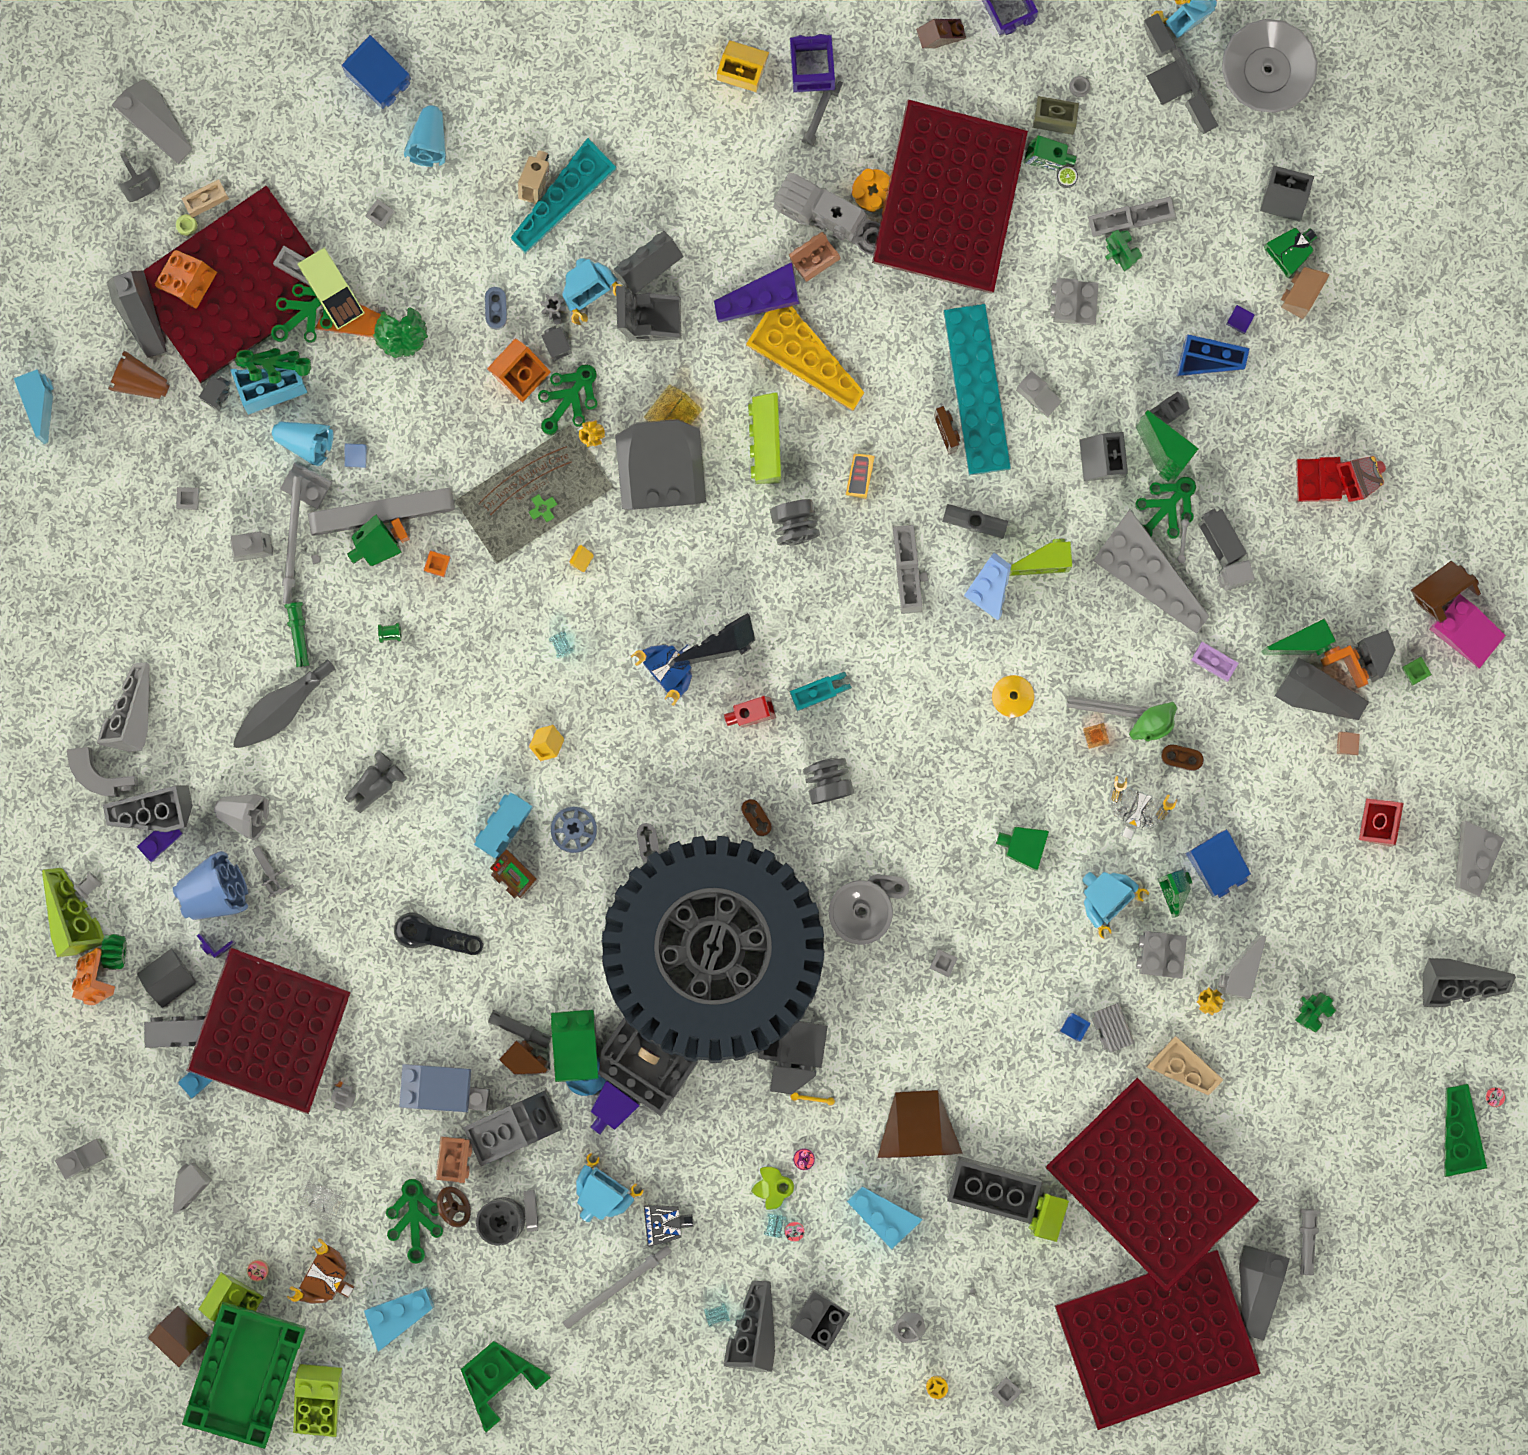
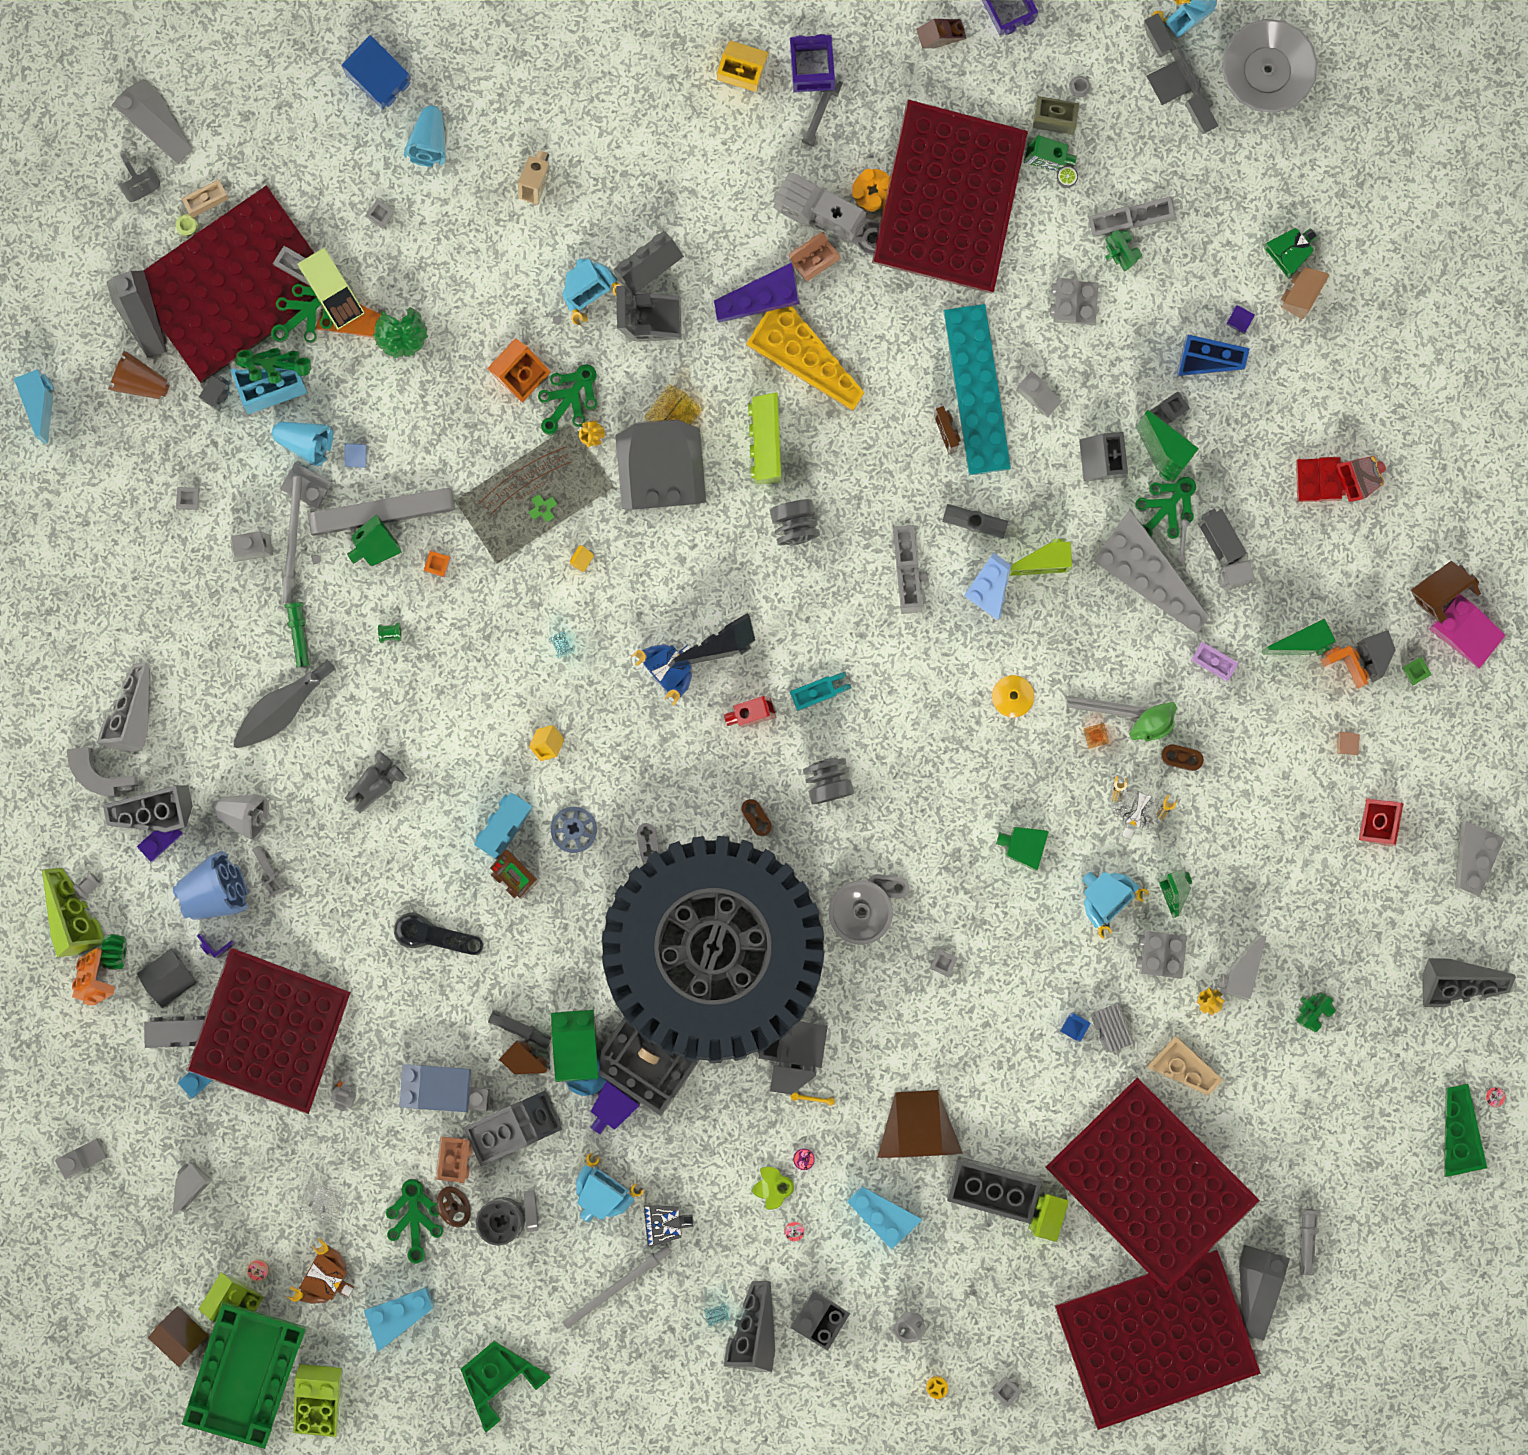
orange bracket [155,250,217,309] -> none
orange plate [390,518,410,543] -> none
sand blue plate [485,287,507,330] -> none
teal wing [510,138,617,254] -> none
light grey gear [540,293,566,320] -> none
dark grey brick [541,326,572,362] -> none
clear light blue bush [764,1213,786,1238] -> none
slope [846,454,875,499] -> none
blue slope [1185,829,1251,898] -> none
dark grey slope [1260,165,1314,222] -> none
dark grey wedge [1274,657,1369,720] -> none

